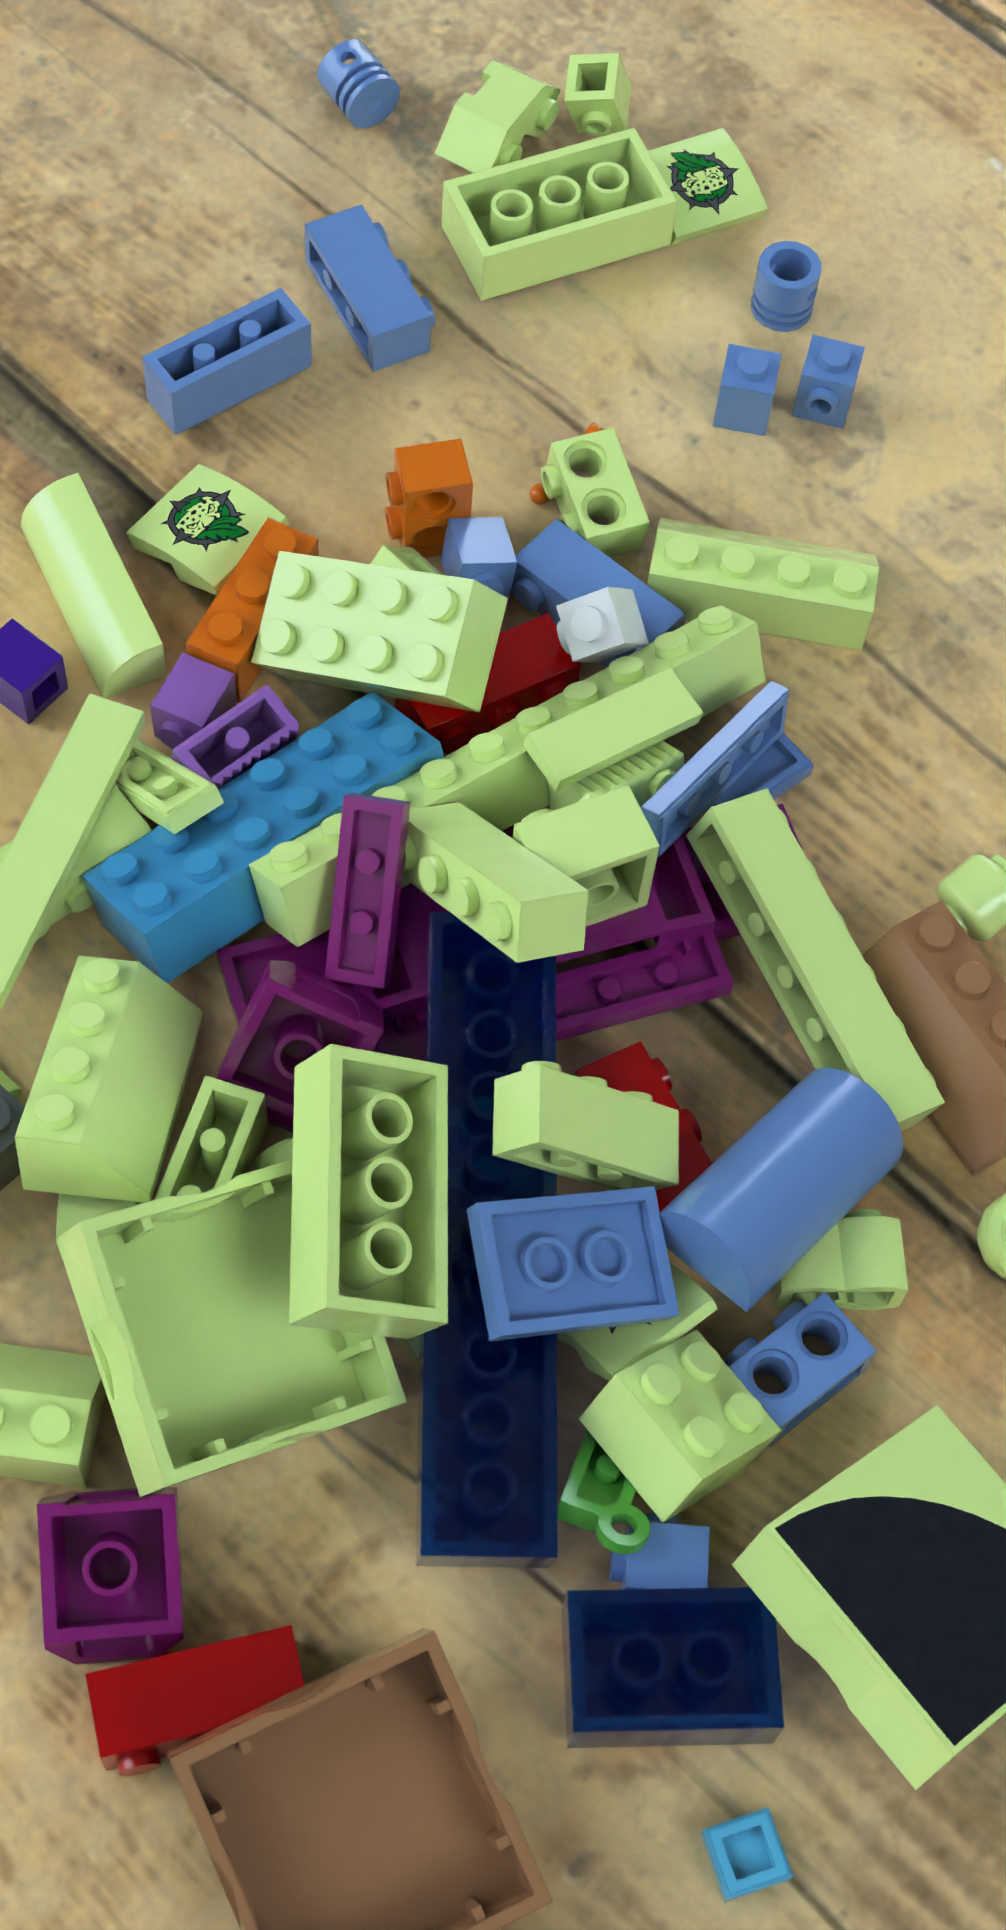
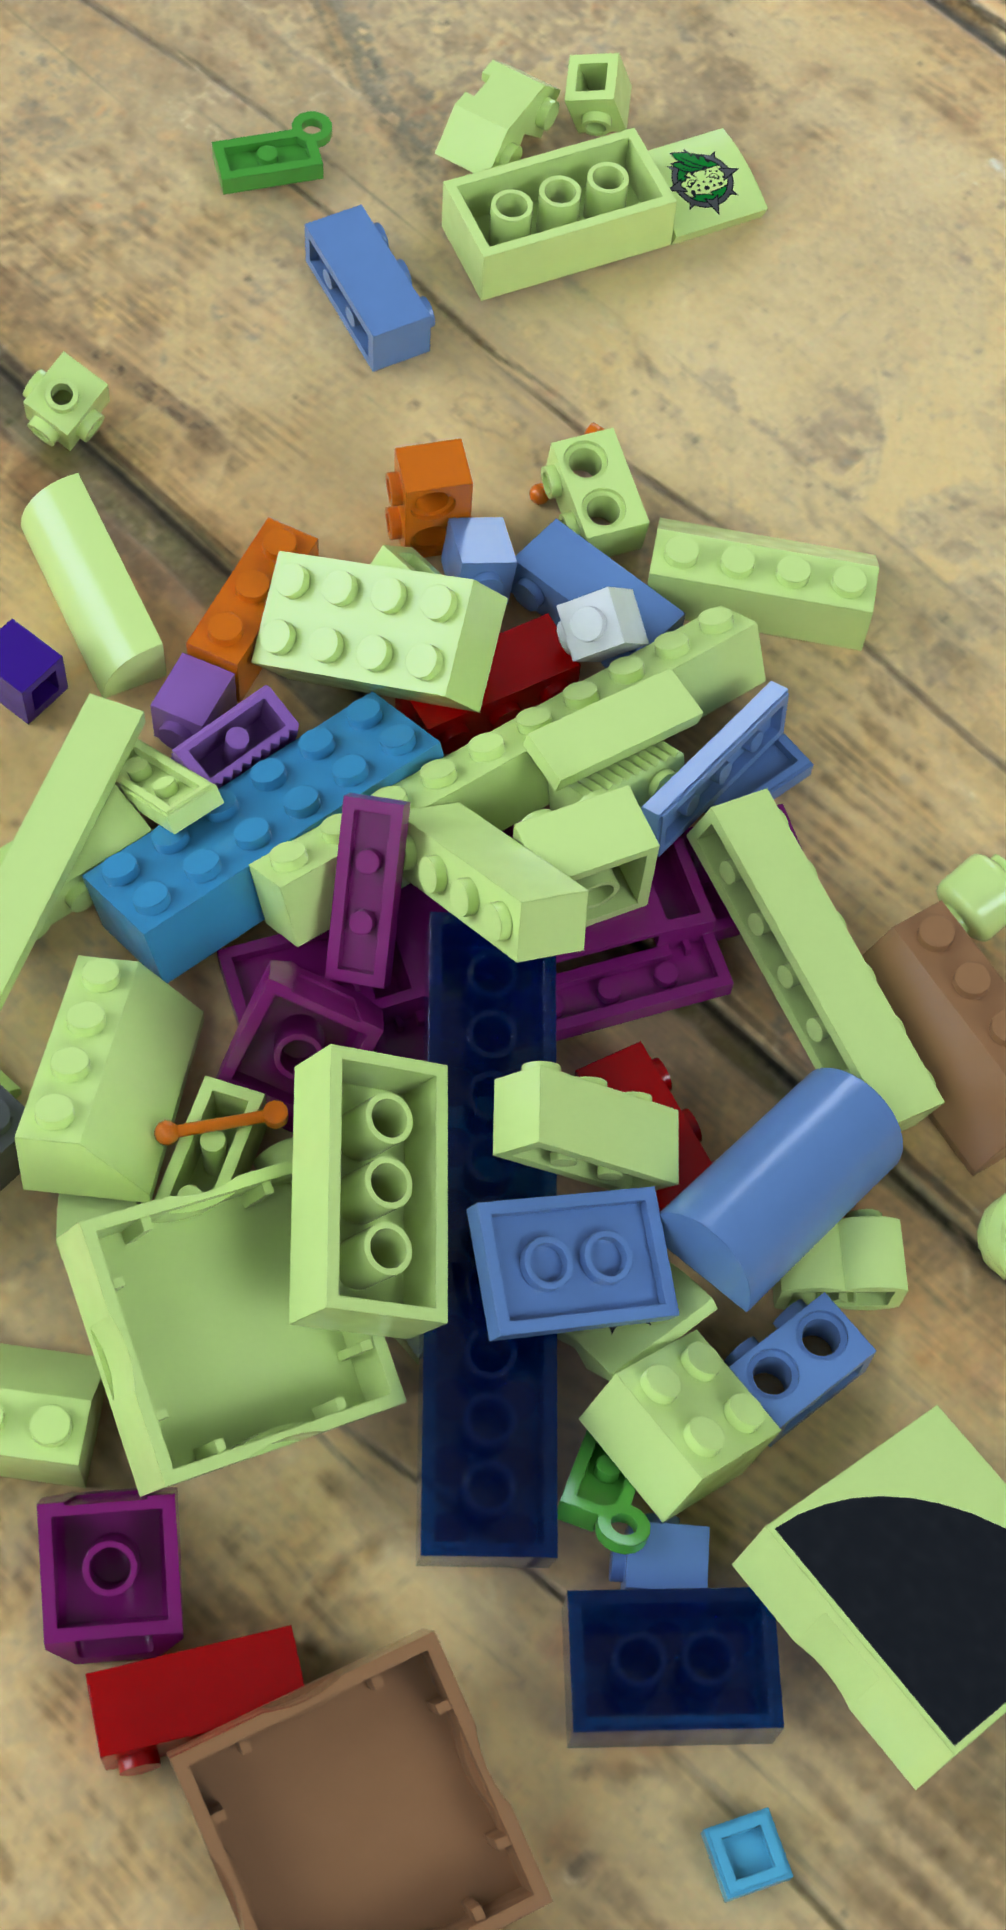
yellowish green slope [126,464,289,595] -> none
medium blue brick [142,288,312,435] -> none
medium blue piece [317,39,400,128] -> none
medium blue brick [713,344,782,436] -> none
medium blue piece [751,241,821,332] -> none
medium blue brick [792,334,865,429] -> none
none -> yellowish green brick [23,351,110,451]
none -> orange hinge [154,1100,288,1146]
none -> bright green hinge [212,111,332,195]

